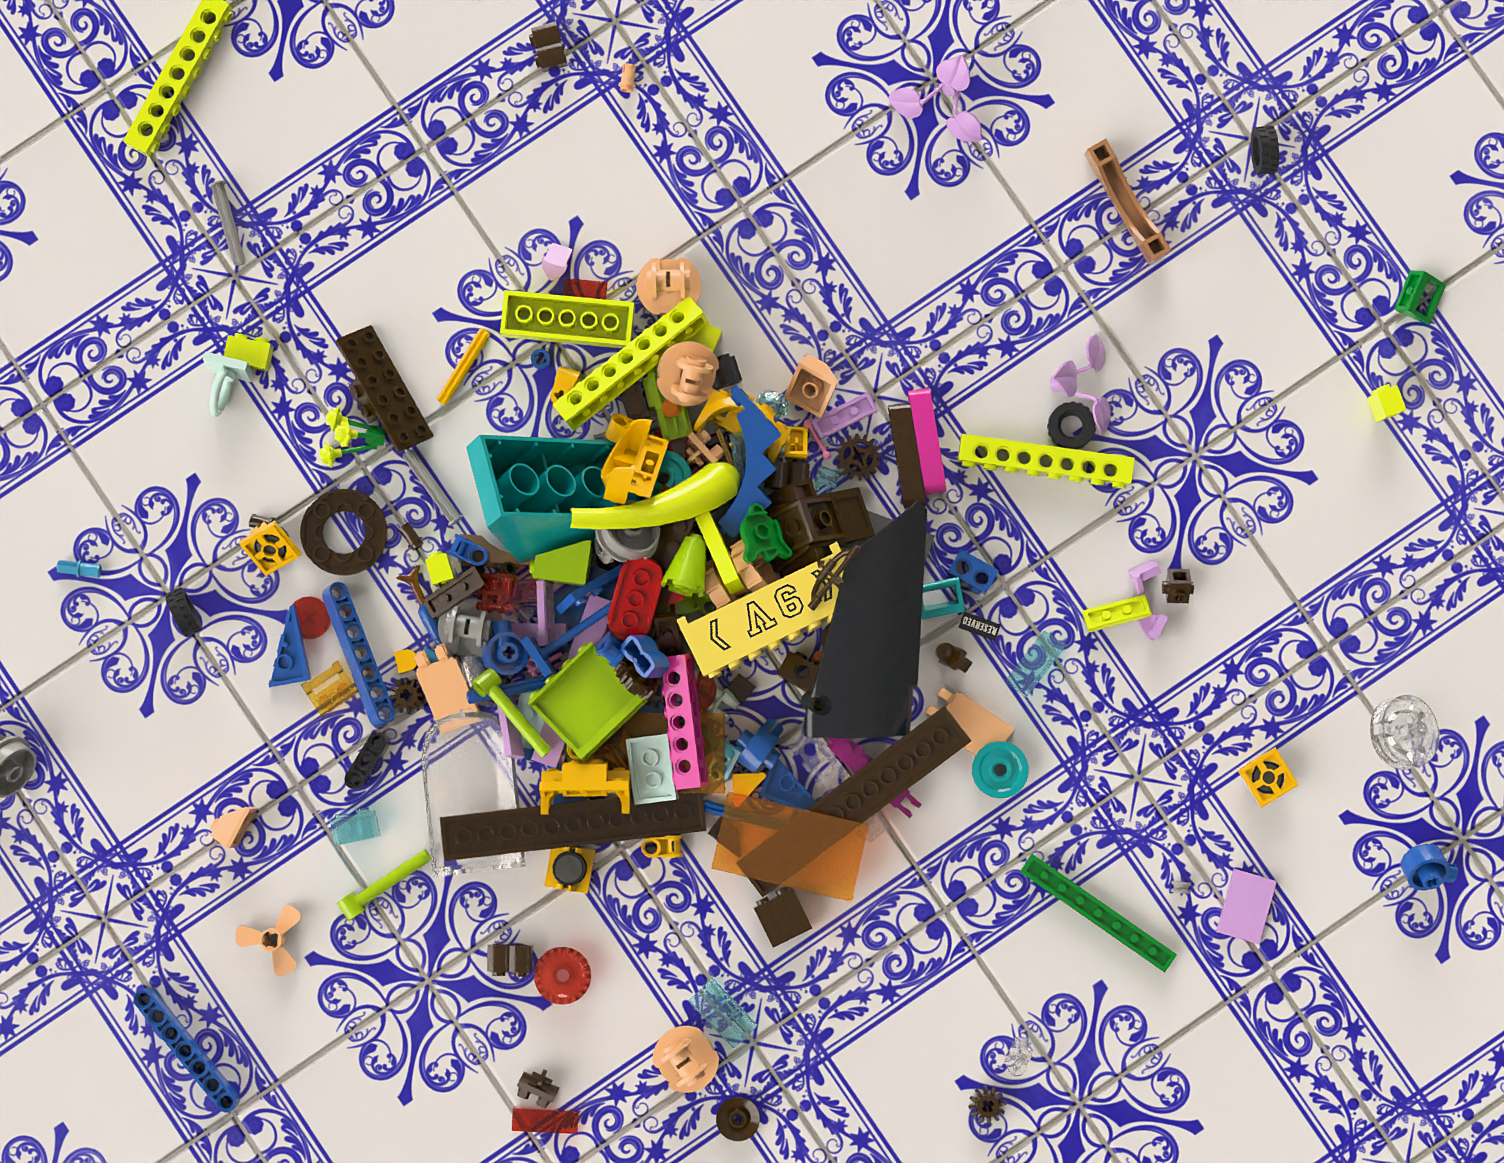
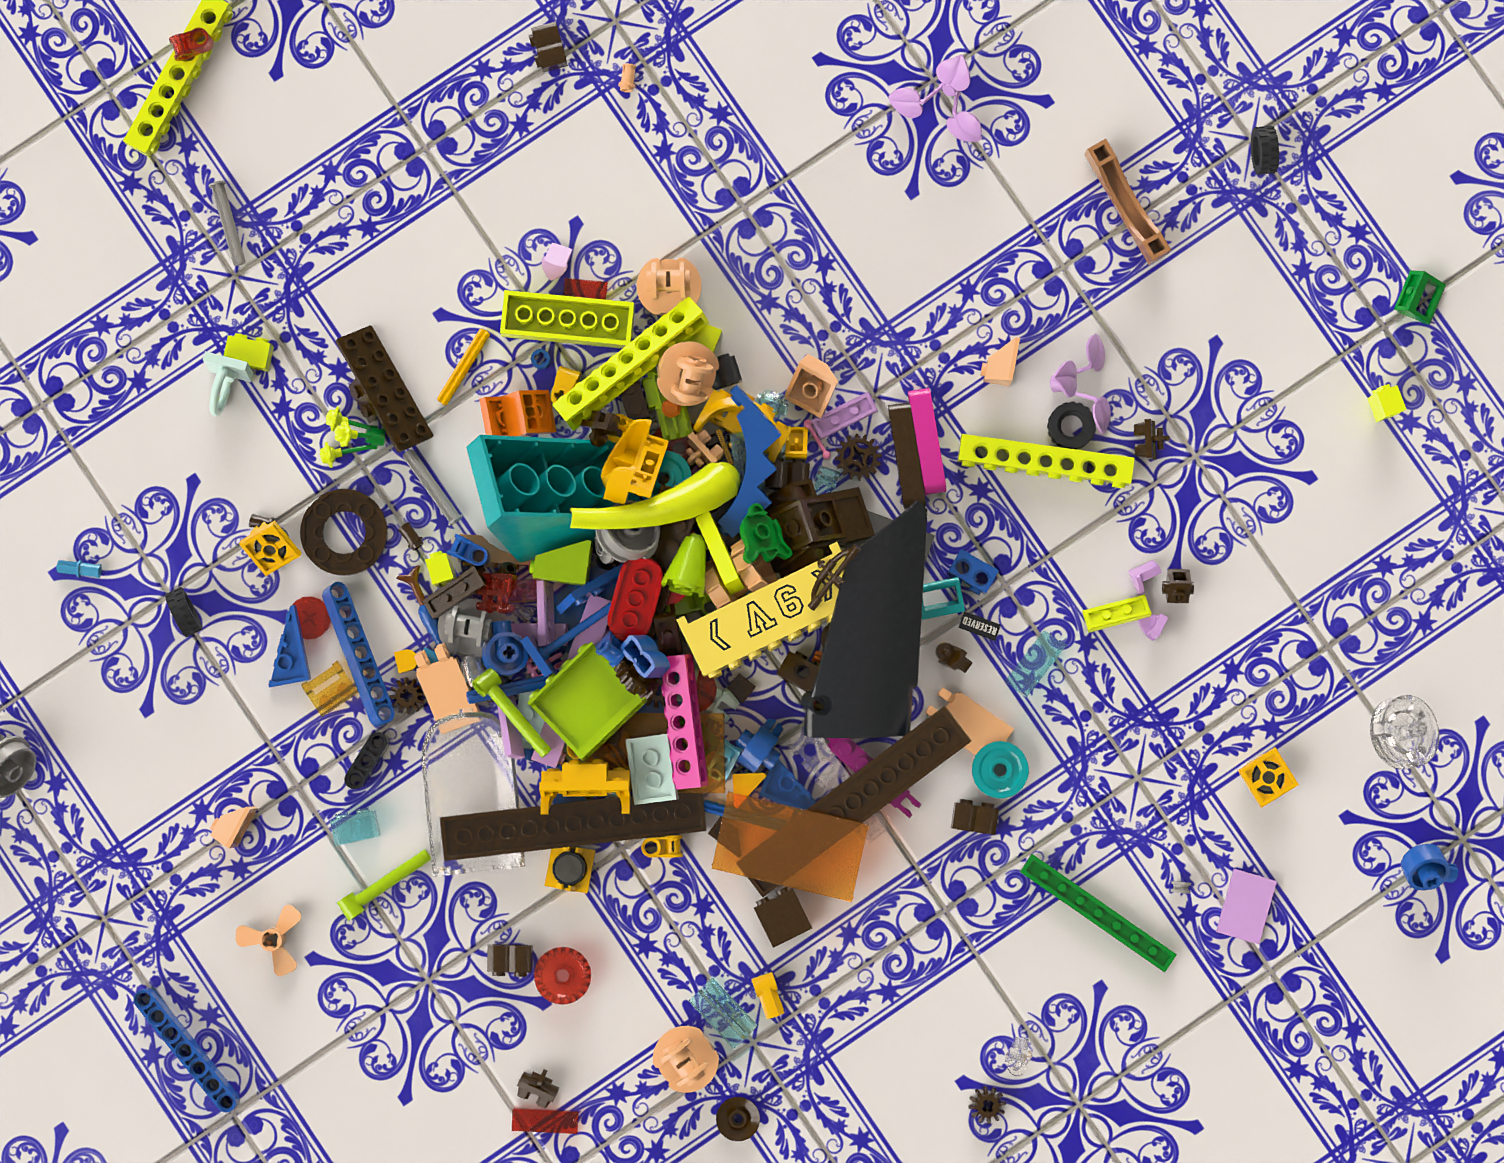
none -> clear red piece [169,28,214,61]
none -> orange bracket [479,390,557,437]
none -> dark brown hips [580,410,623,447]
none -> yellow piece [751,972,784,1019]
none -> dark brown brick [951,799,999,835]
none -> light nougat slope [980,337,1020,387]
none -> dark brown hips [1134,419,1170,460]

